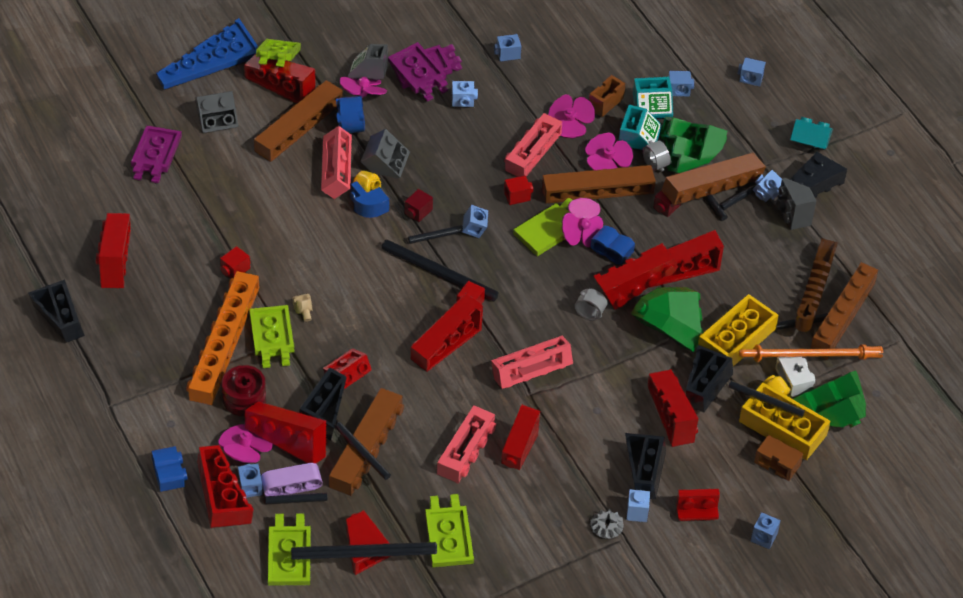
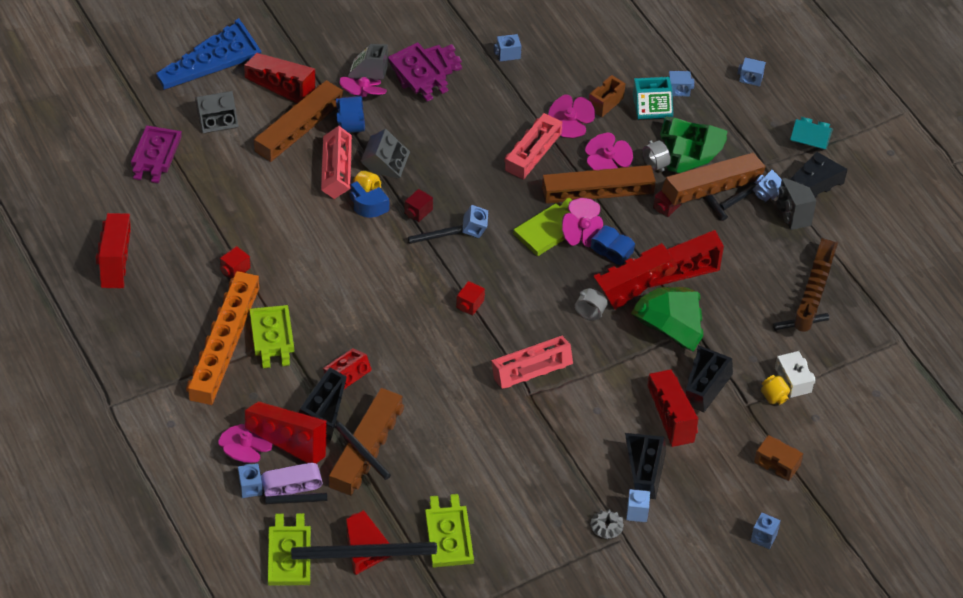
black wedge [28,279,85,343] -> none
blue brick [151,446,188,492] -> none
red wedge [197,445,254,528] -> none
dark red wheel [222,365,266,416] -> none
lime tile [256,39,301,67] -> none
tan piece [293,294,313,322] -> none
black axle [382,239,499,302] -> none
red wedge [410,293,483,372] -> none
coral brick [437,405,497,484] -> none
light blue brick [452,81,478,107] -> none
red slope [501,404,540,470] -> none
red brick [504,175,533,205] -> none
teal slope [619,105,662,150] -> none
red bracket [676,489,720,521] -> none
yellow brick [698,294,779,367] -> none
black bar [728,380,805,418] -> none
orange bar [739,344,883,362] -> none
yellow brick [739,383,831,461] -> none
green brick [793,371,866,428] -> none
dark orange brick [811,262,878,360] -> none

